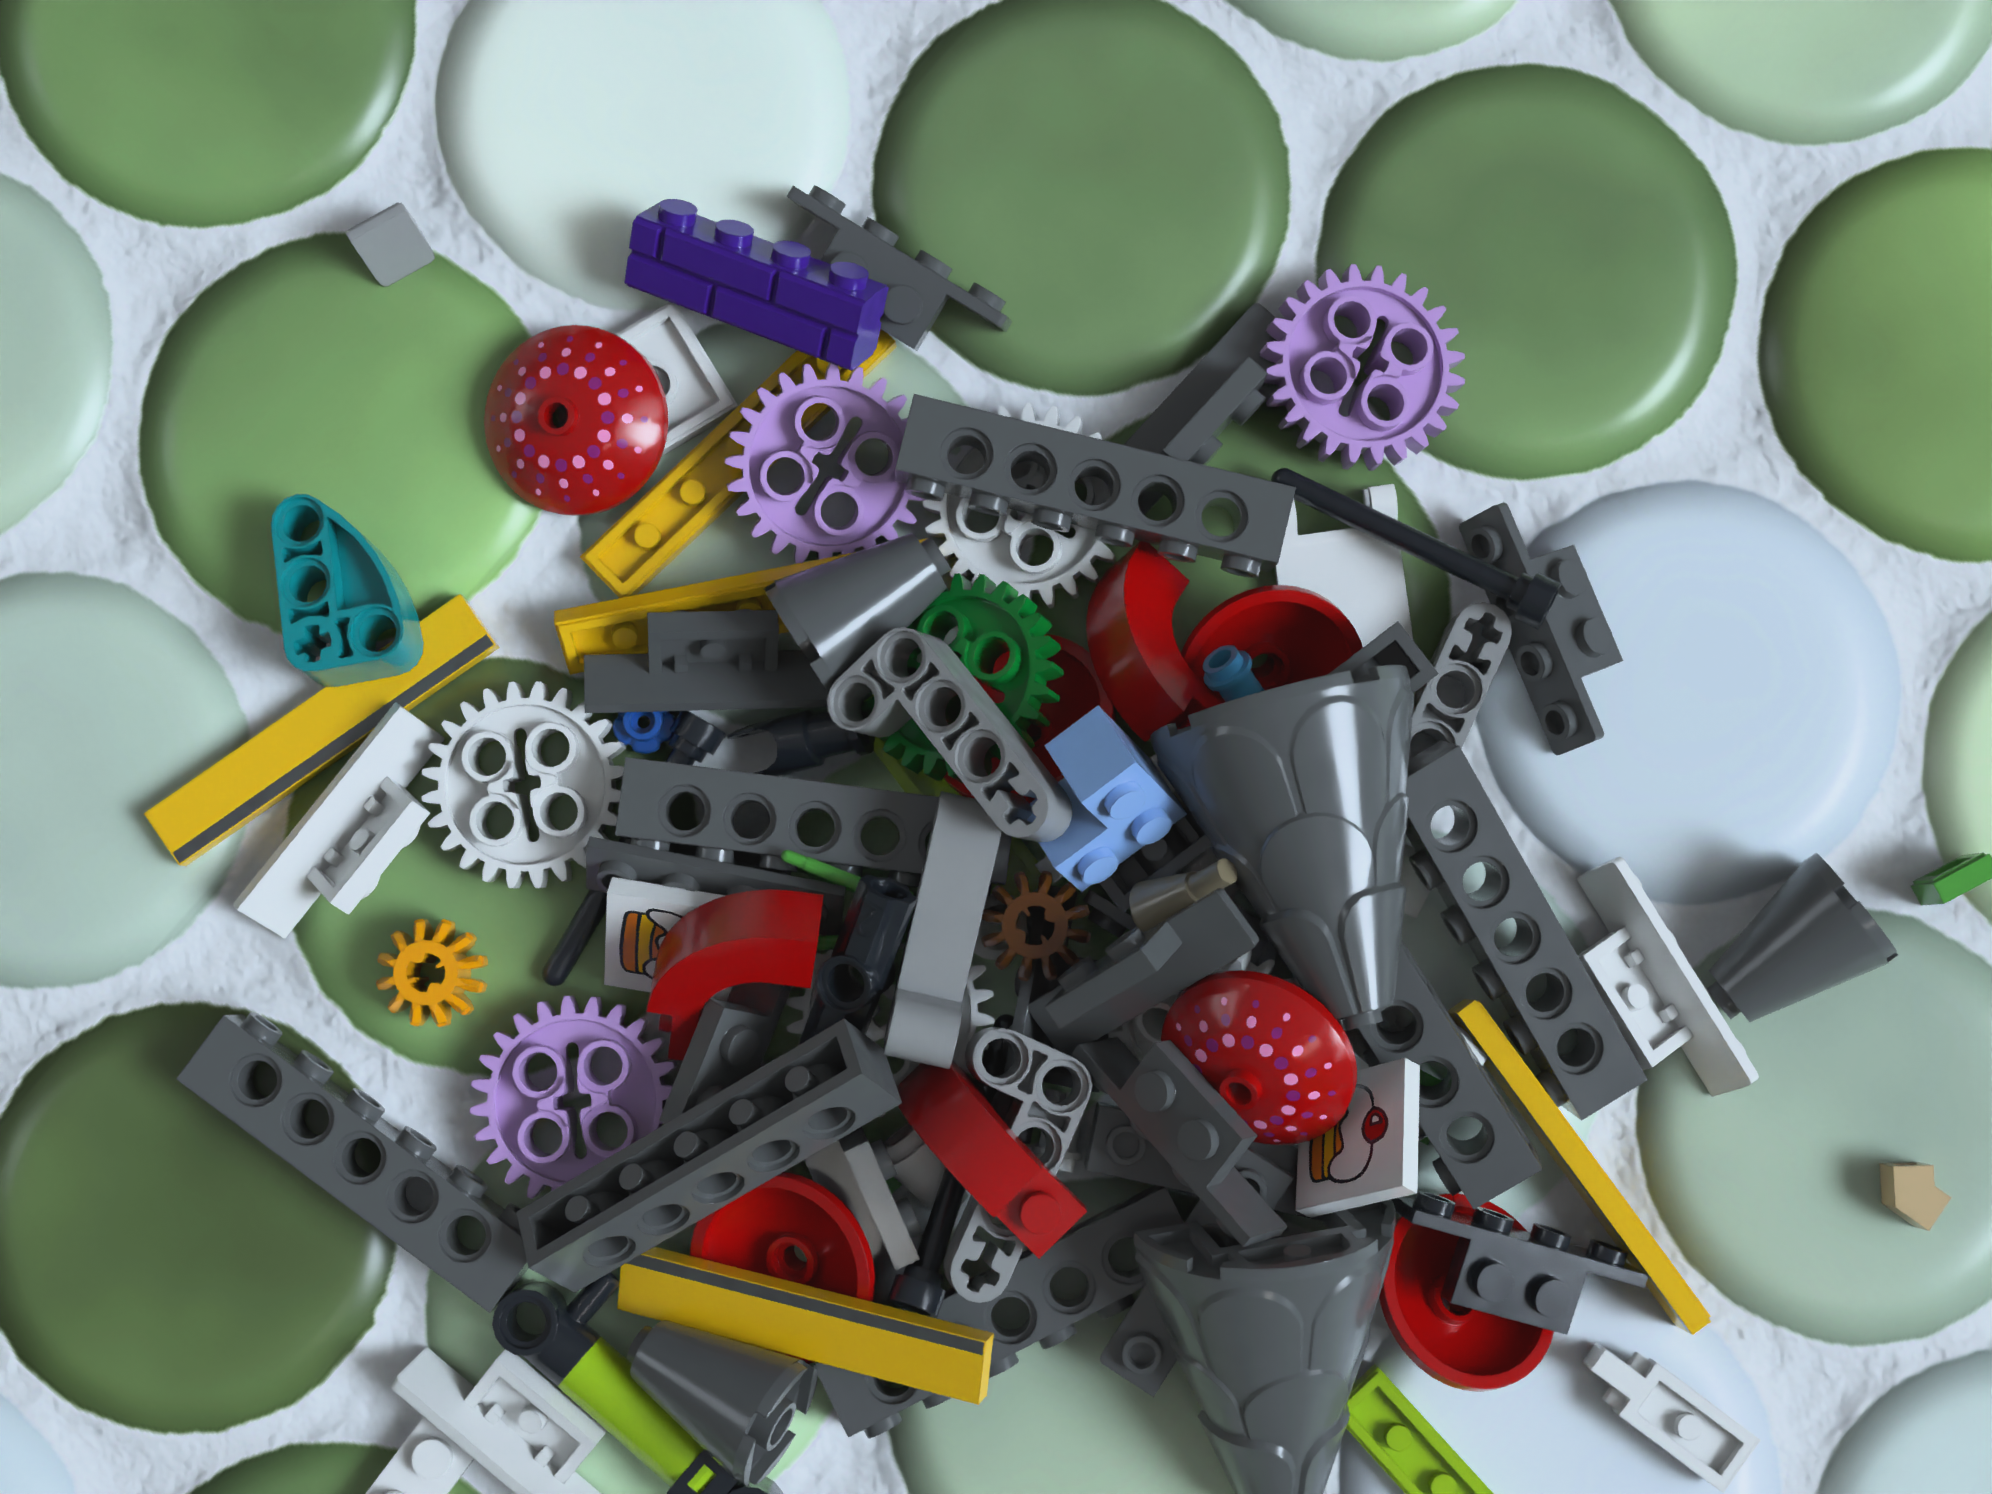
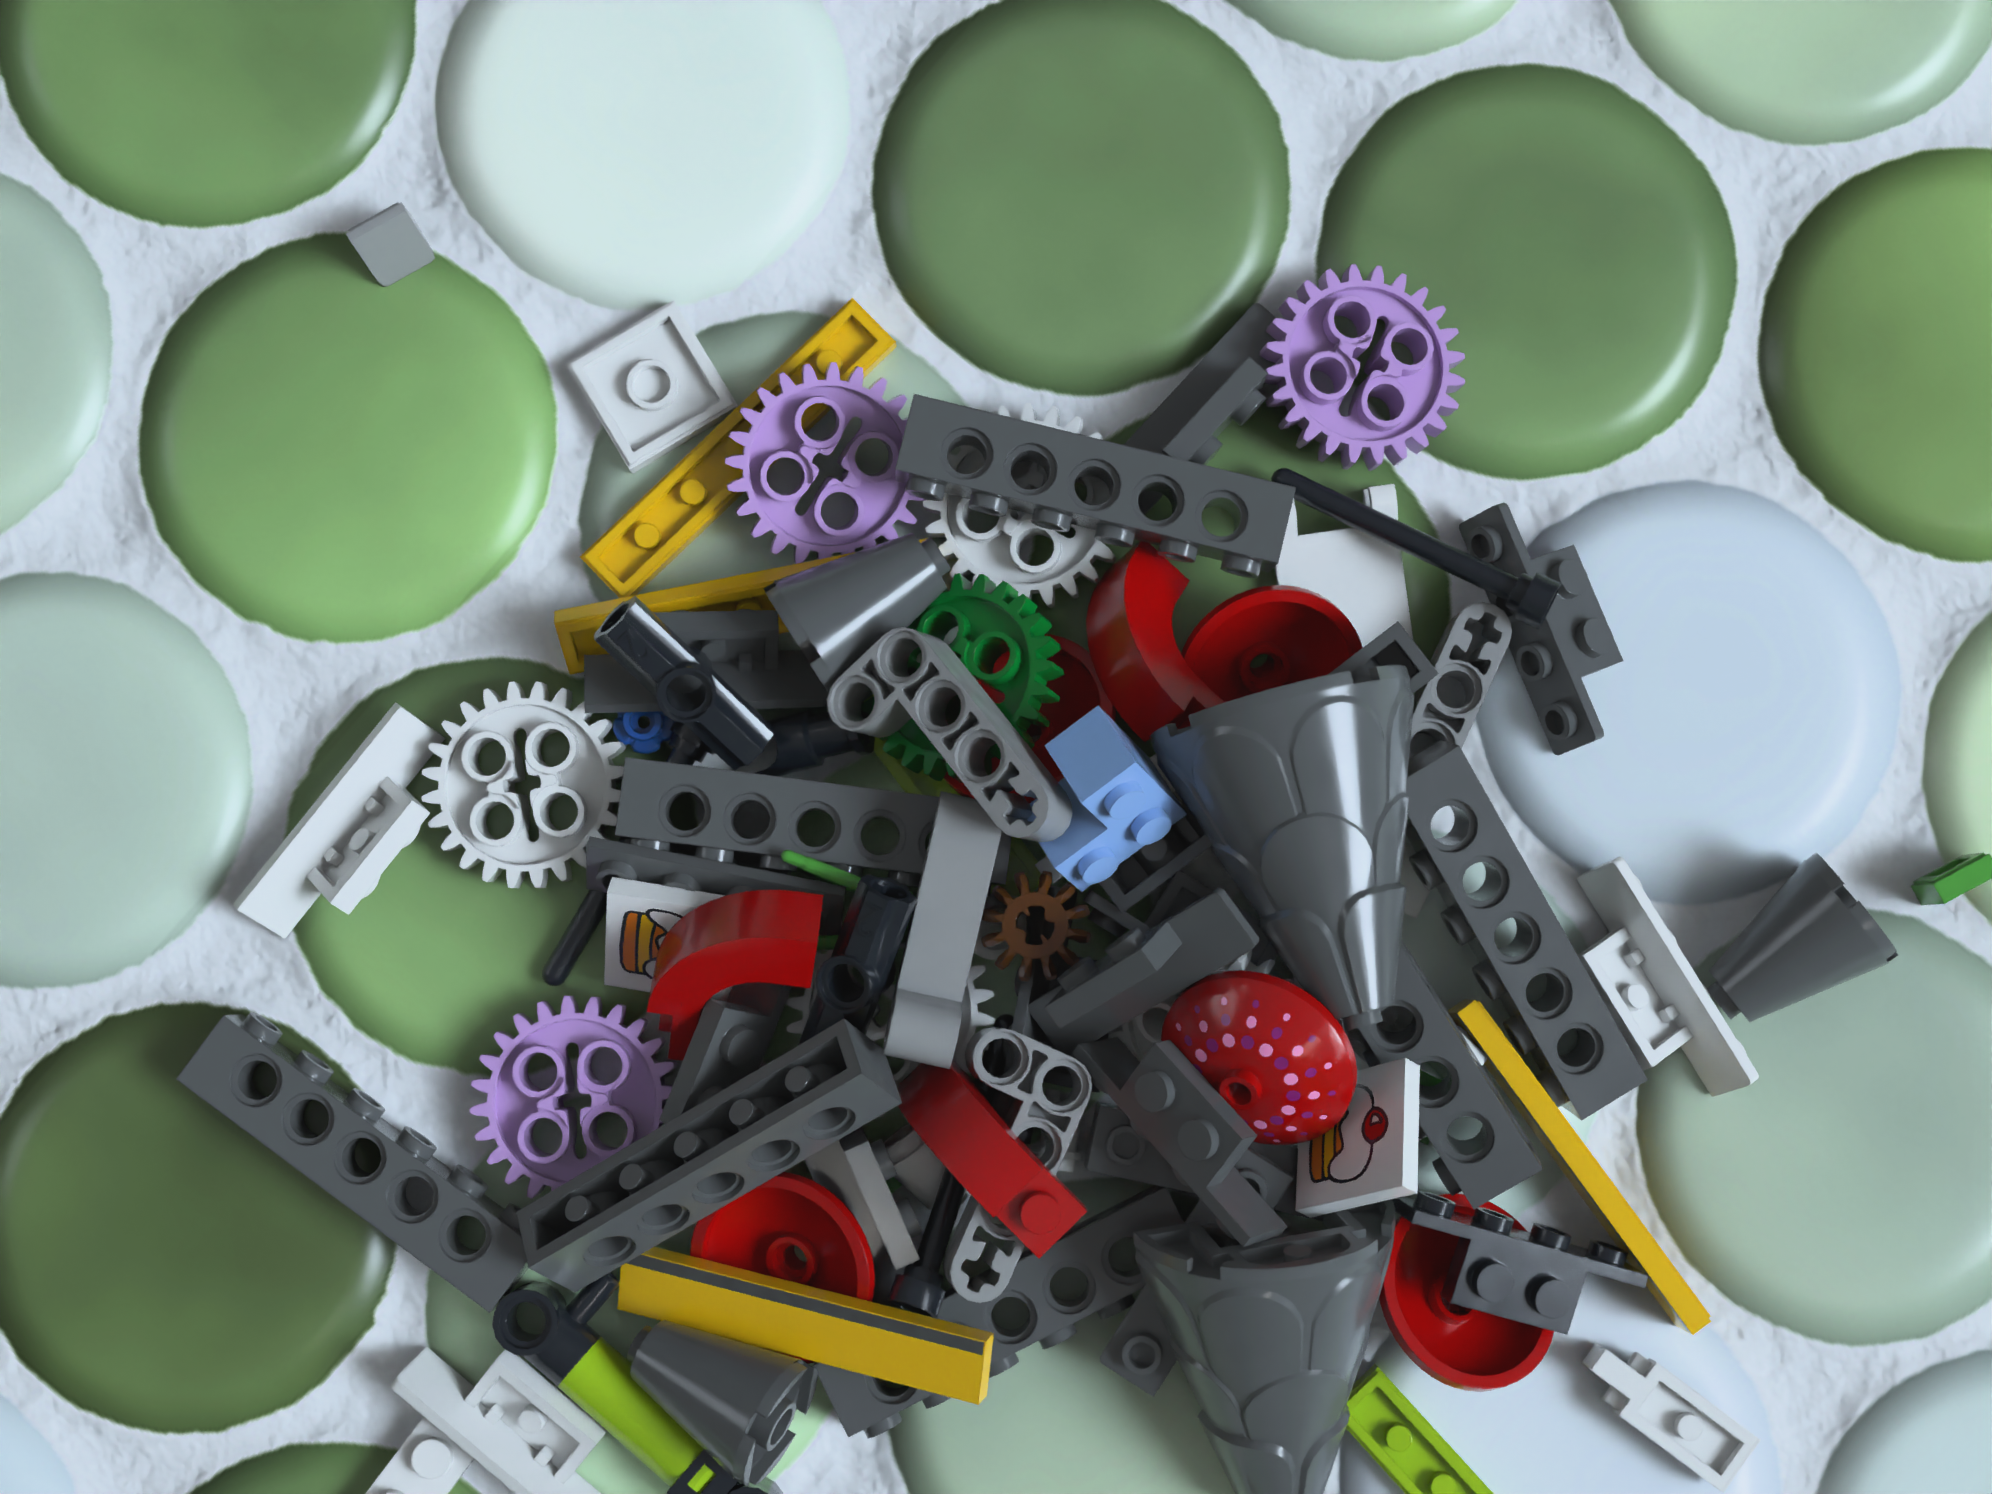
yellow tile [144,594,500,866] -> none
teal beam [271,494,424,687] -> none
light orange gear [376,919,488,1027] -> none
red dish [484,325,668,516] -> none
dark purple brick [624,199,889,371] -> none
dark grey bracket [786,185,1012,351] -> none
dark tan cone [1129,858,1237,933] -> none
dark azure pin [1203,645,1265,702] -> none
tan piece [1879,1162,1952,1231] -> none
none -> black piece [594,596,774,771]

